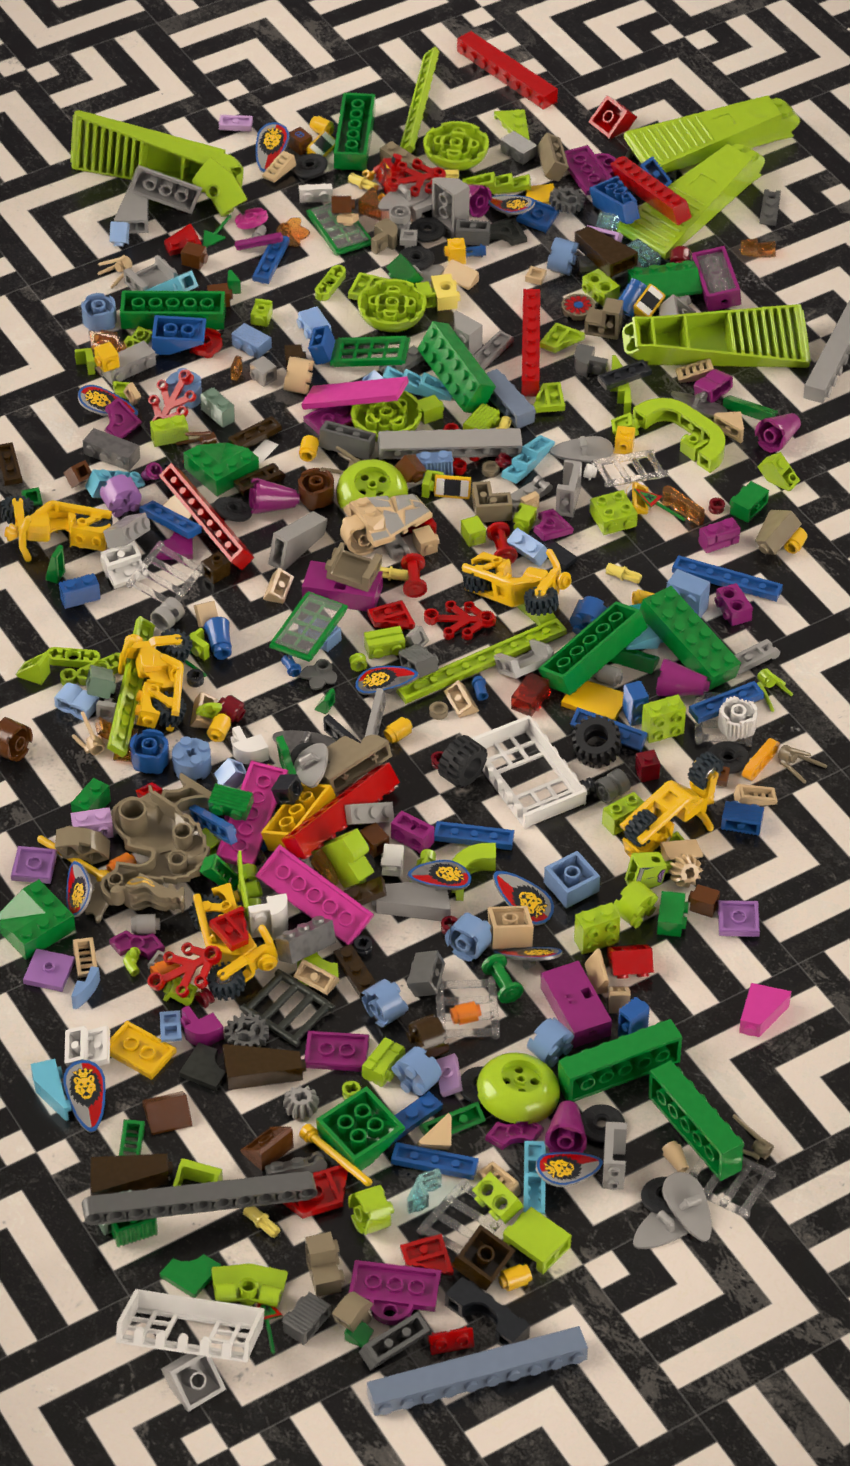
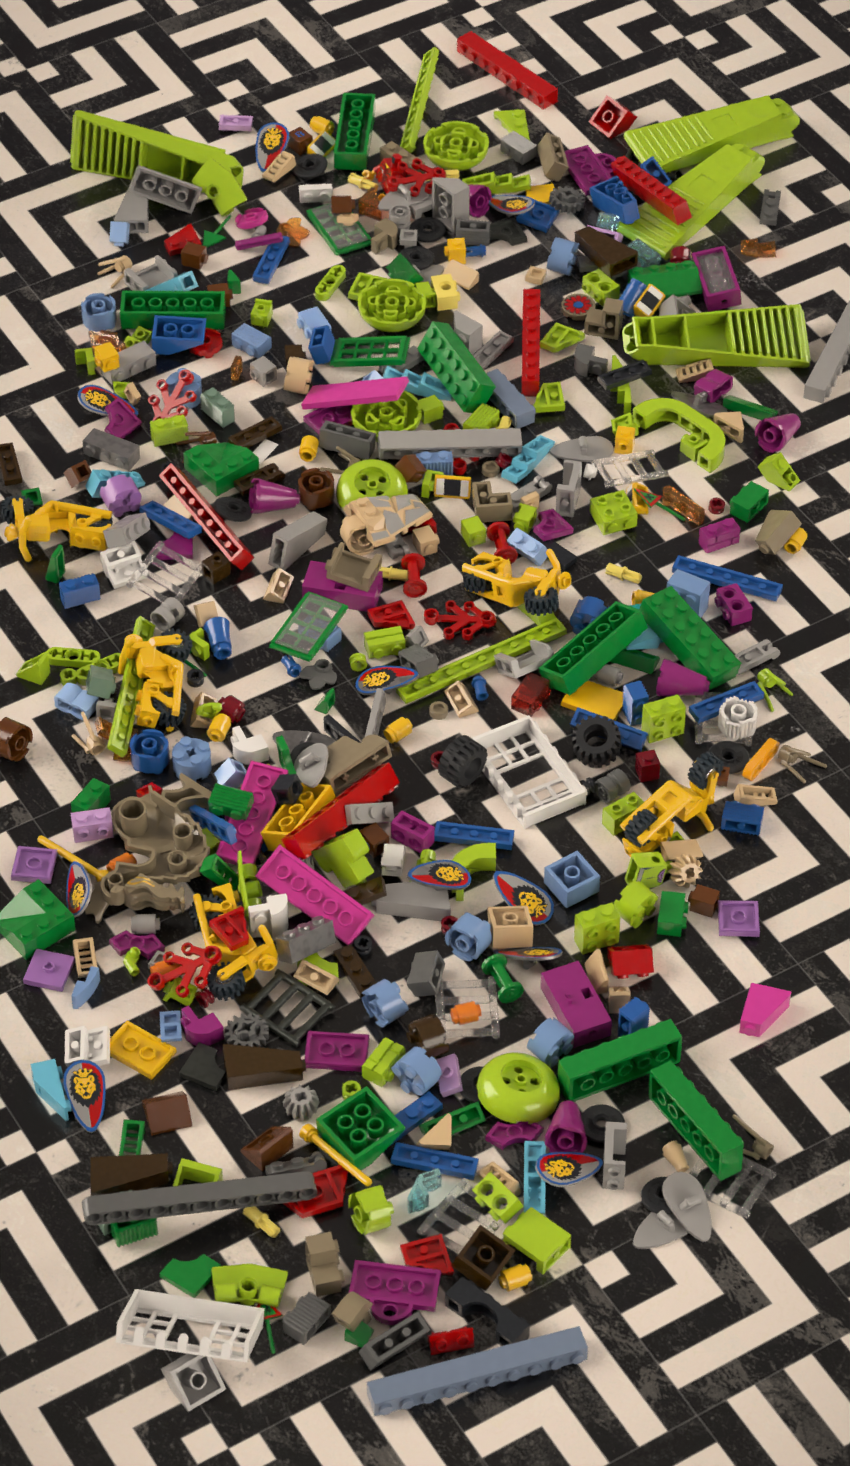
dark tan brick [55,826,110,865] -> none
magenta cone [141,462,162,481] -> none
clear orange slope [310,849,339,887] -> none

